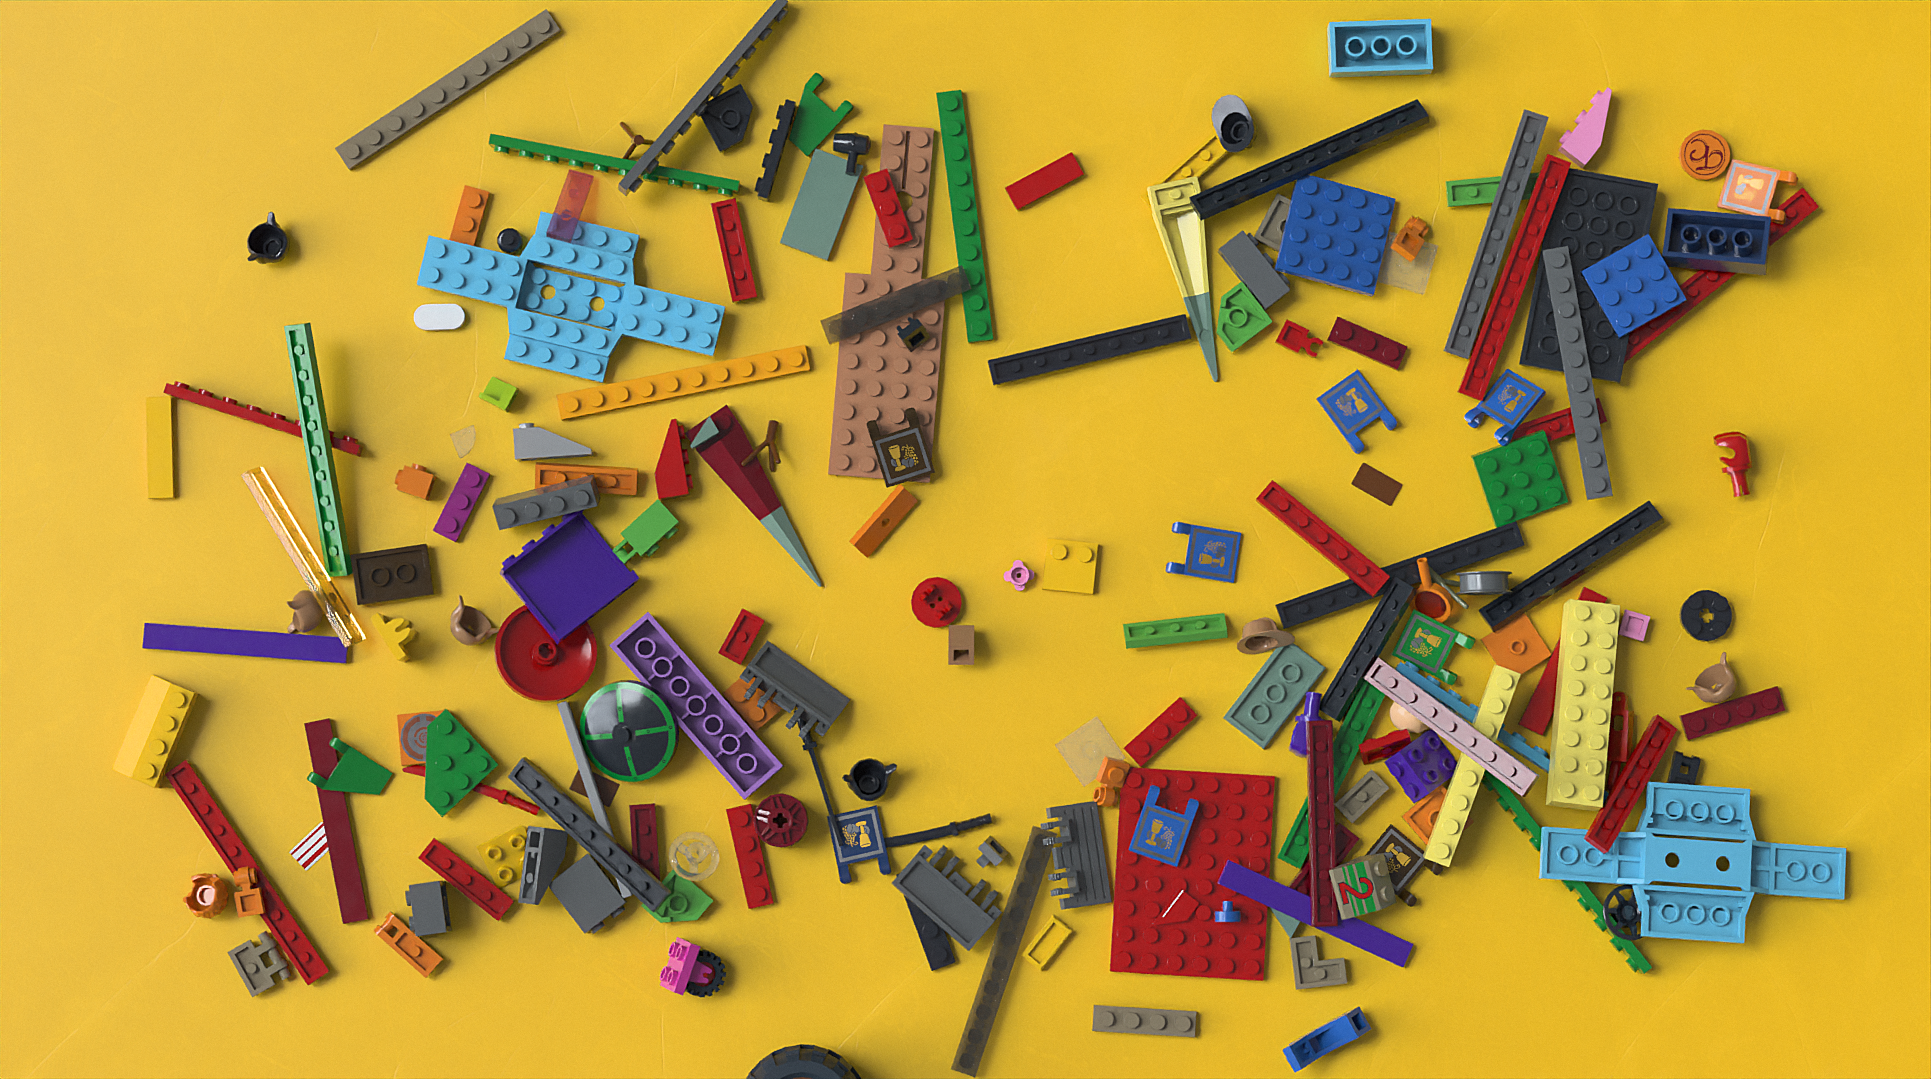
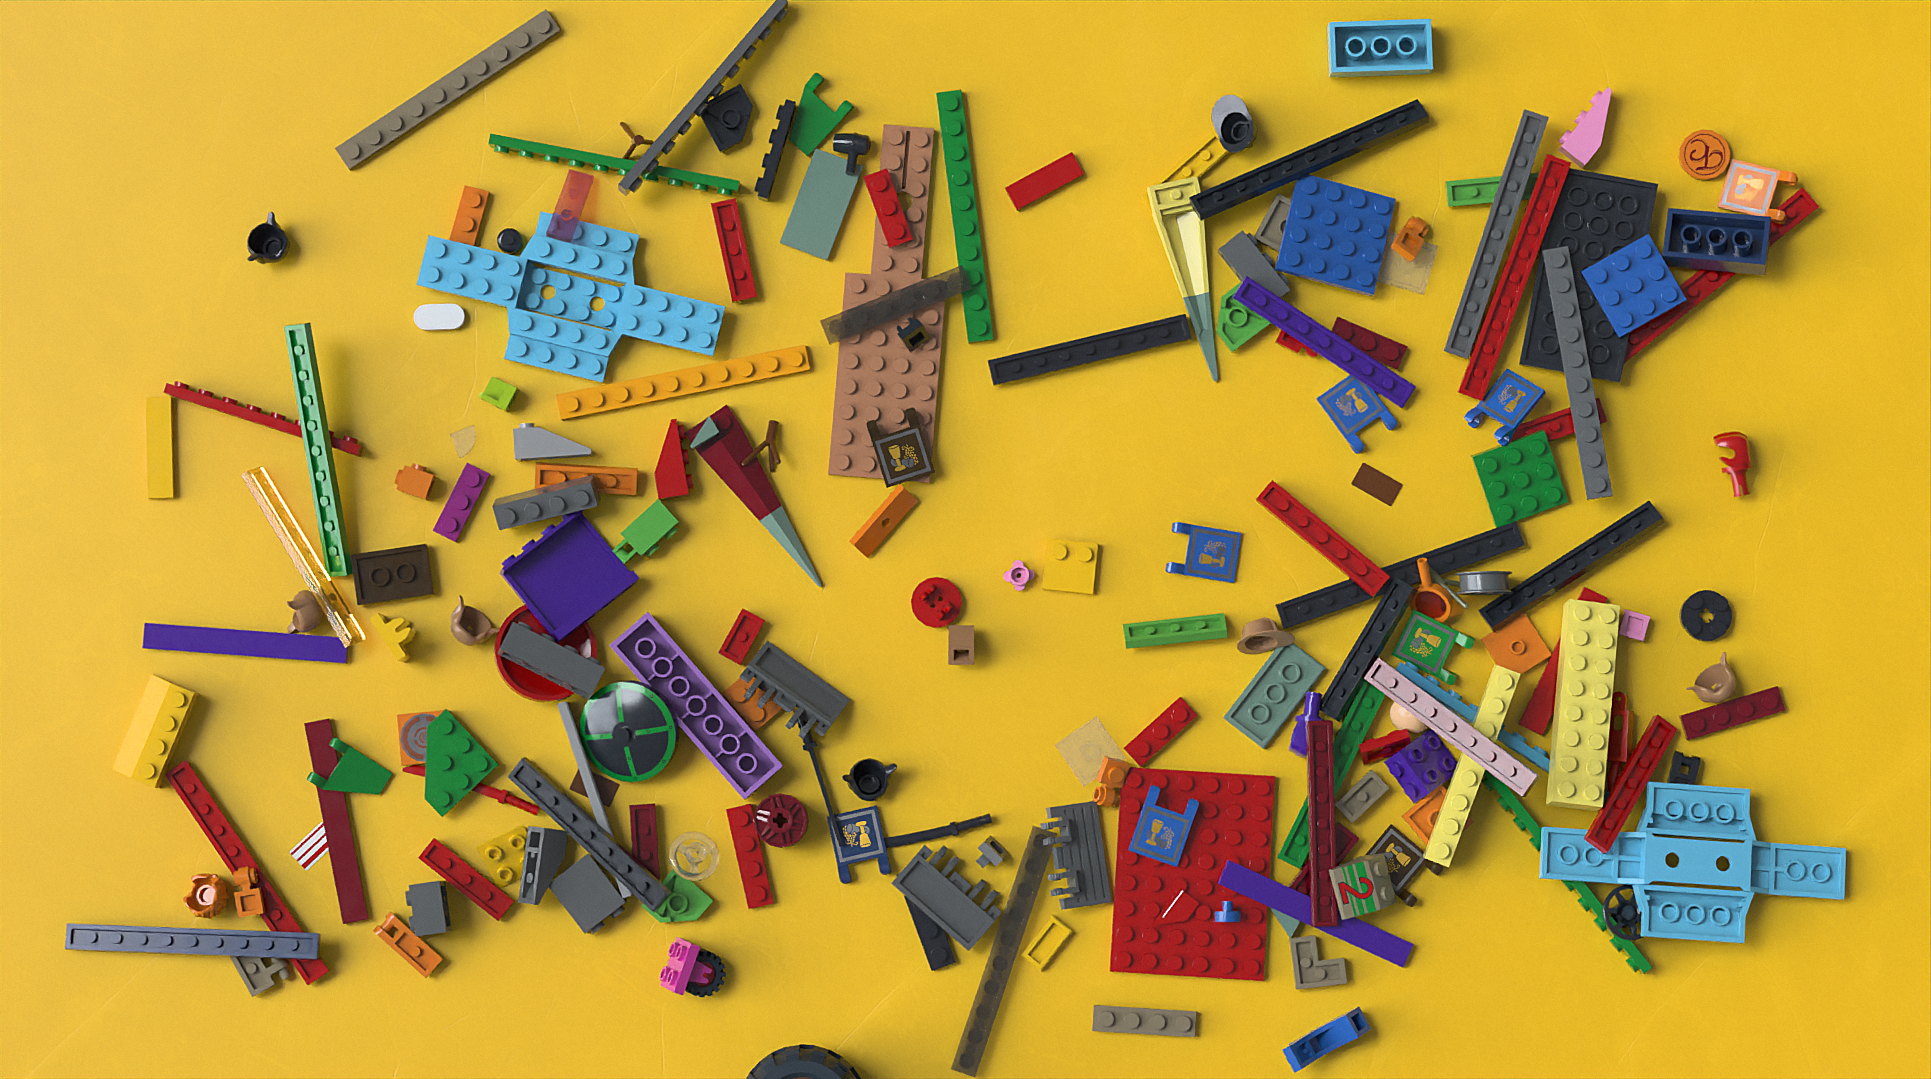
none -> plate [65,923,321,960]
none -> dark grey brick [497,622,605,700]
none -> dark purple tile [1232,276,1416,408]

